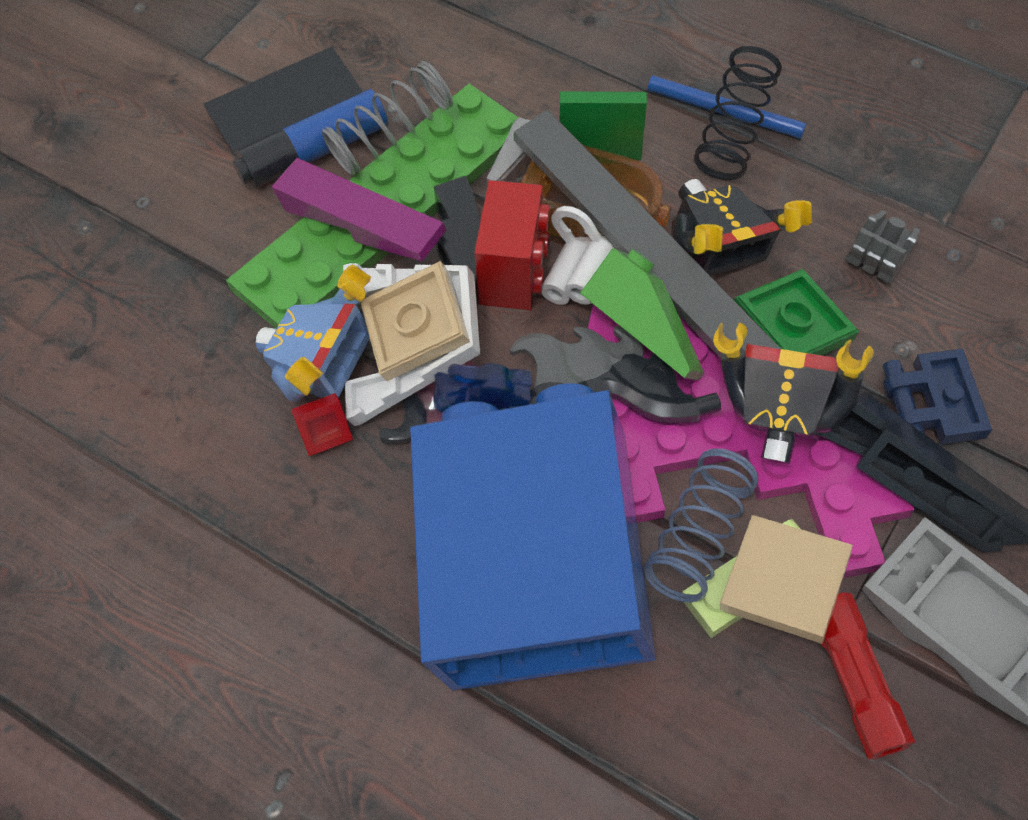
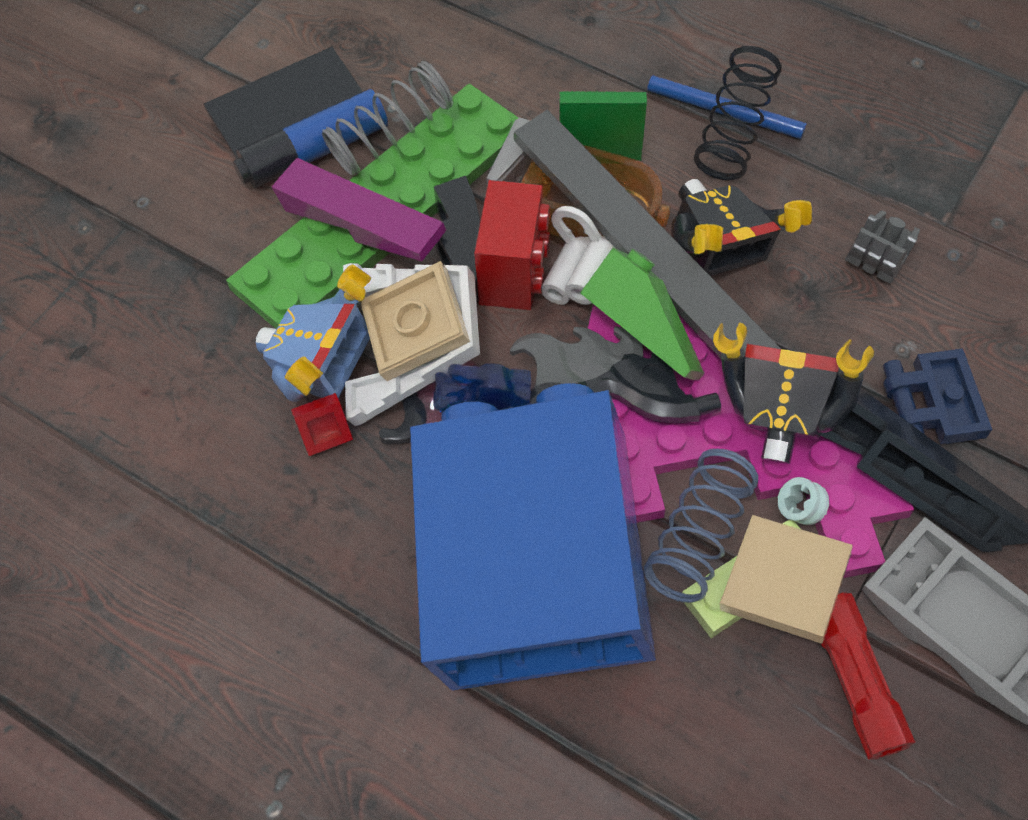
green tile [734,269,859,356] -> none
none -> light aqua bush [778,477,829,526]

